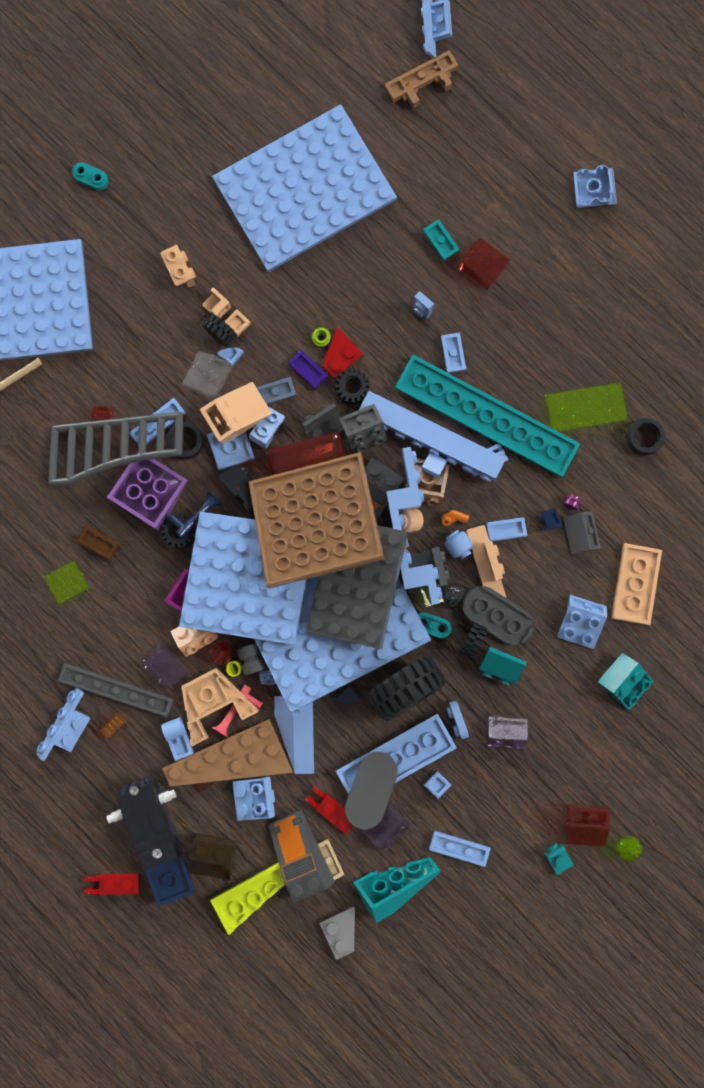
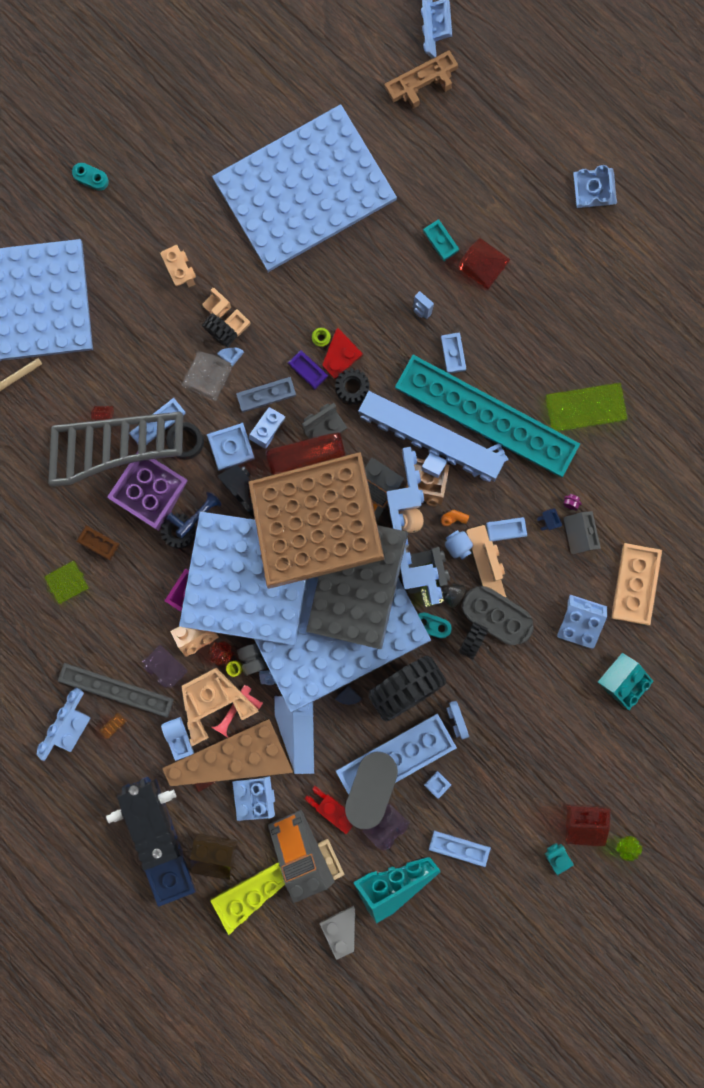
red hinge [84,873,140,895] -> none
light nougat slope [200,382,272,445] -> none
dark grey bracket [339,404,387,454] -> none
teal slope [478,647,527,686] -> none
clear purple bracket [486,716,528,750] -> none
black tyre [627,418,665,456] -> none

